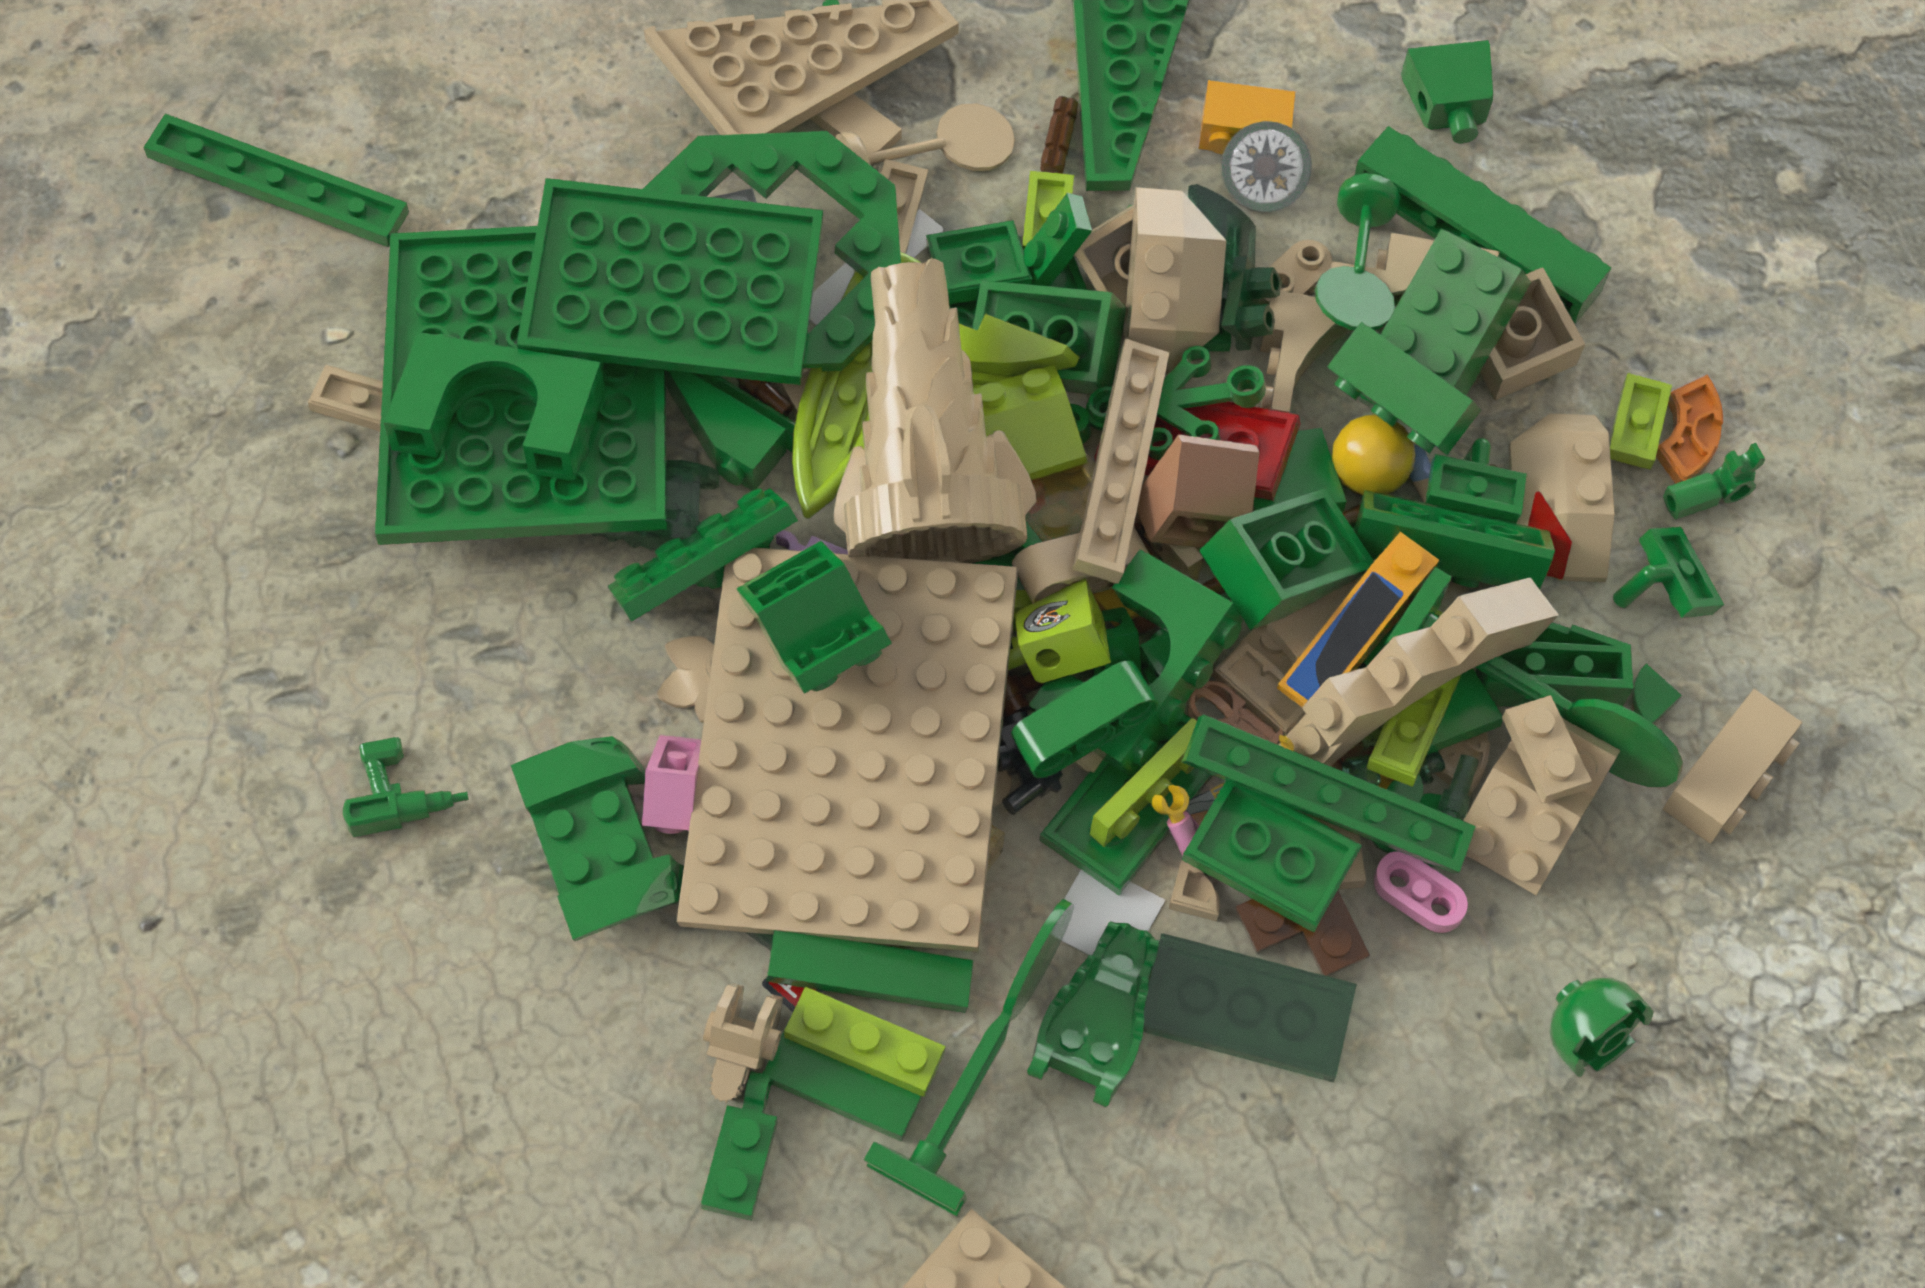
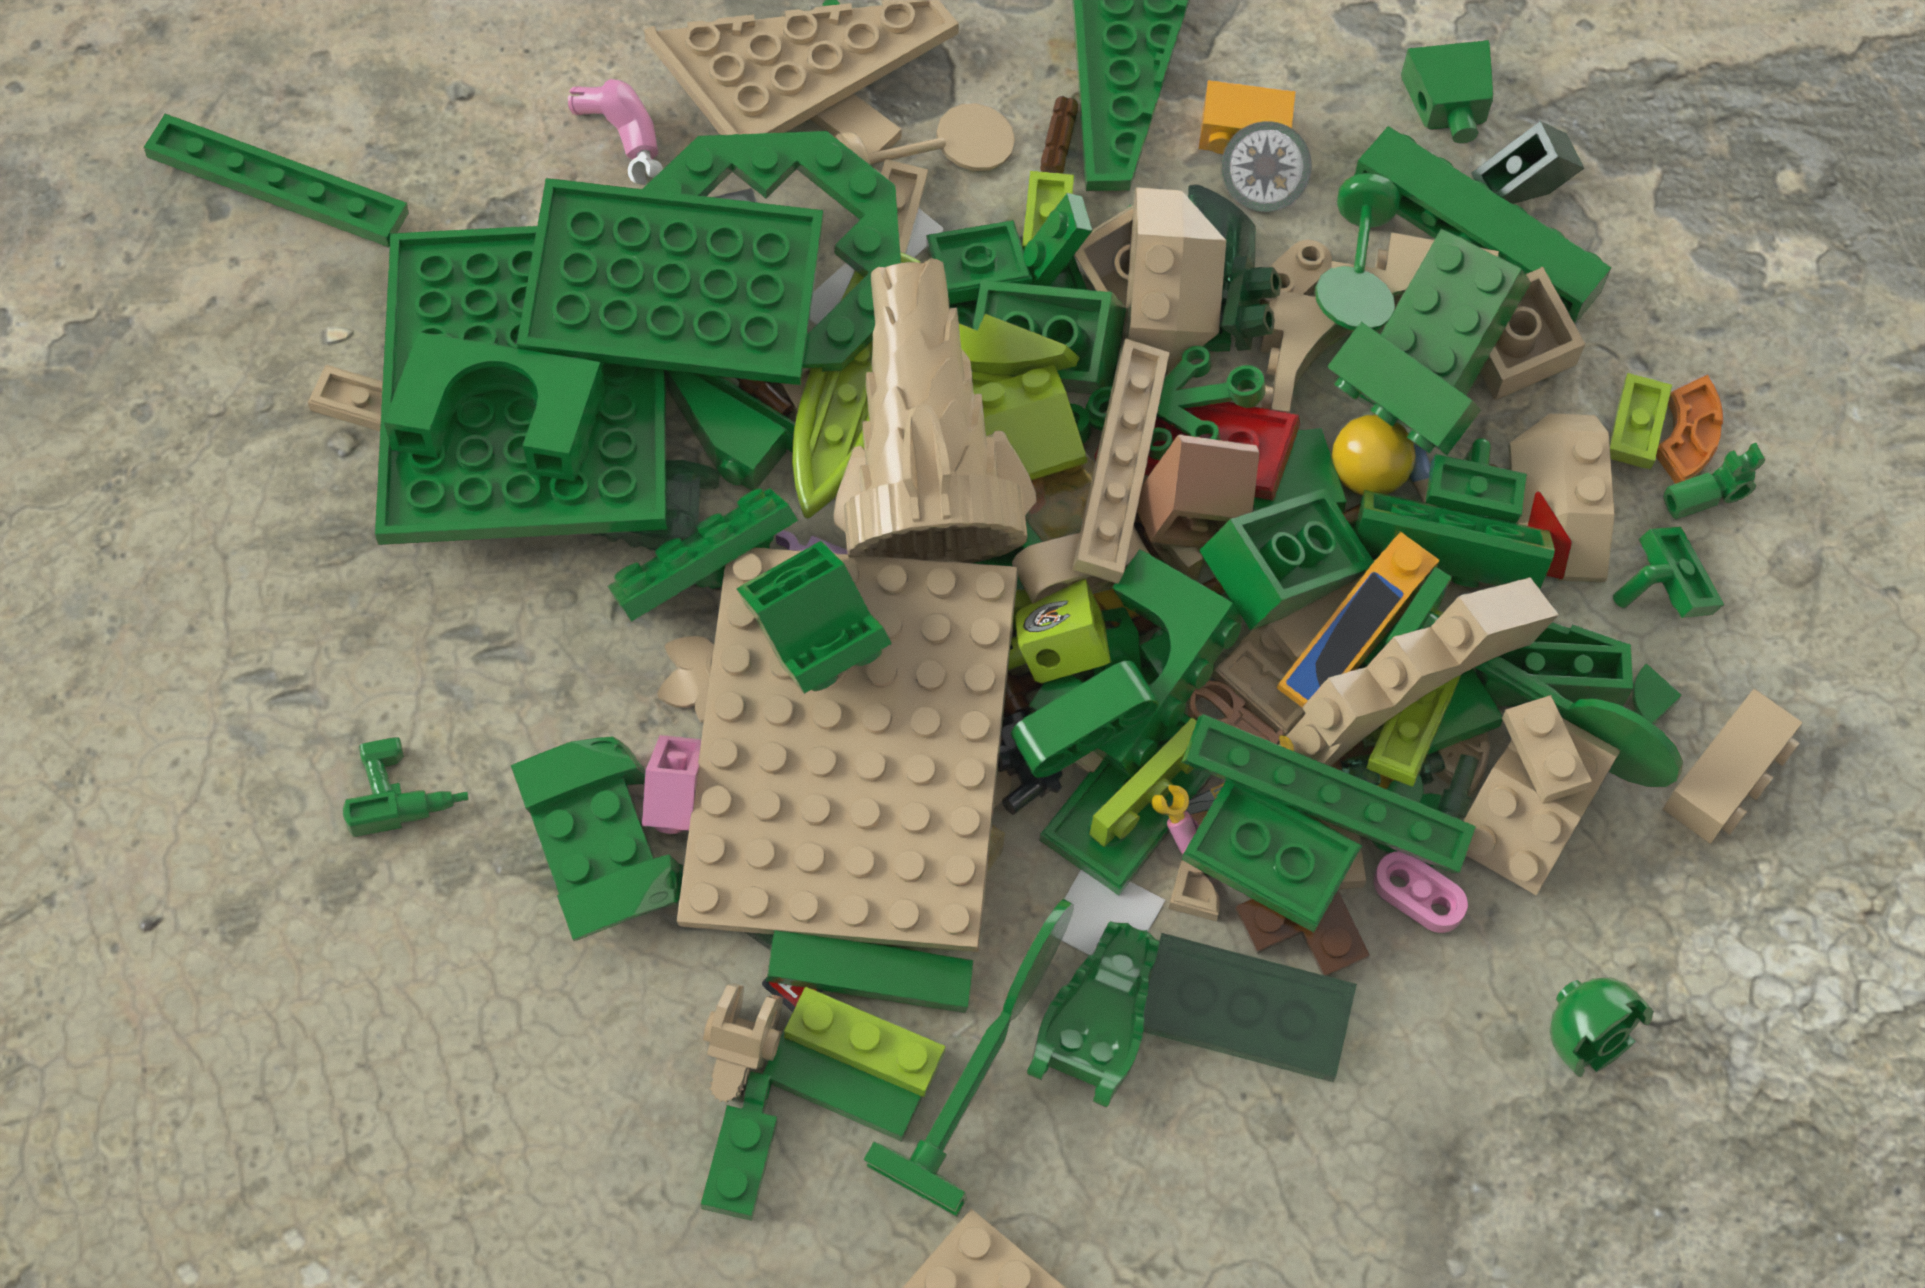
none -> bright pink arm [568,79,663,185]
none -> dark green slope [1471,121,1585,204]

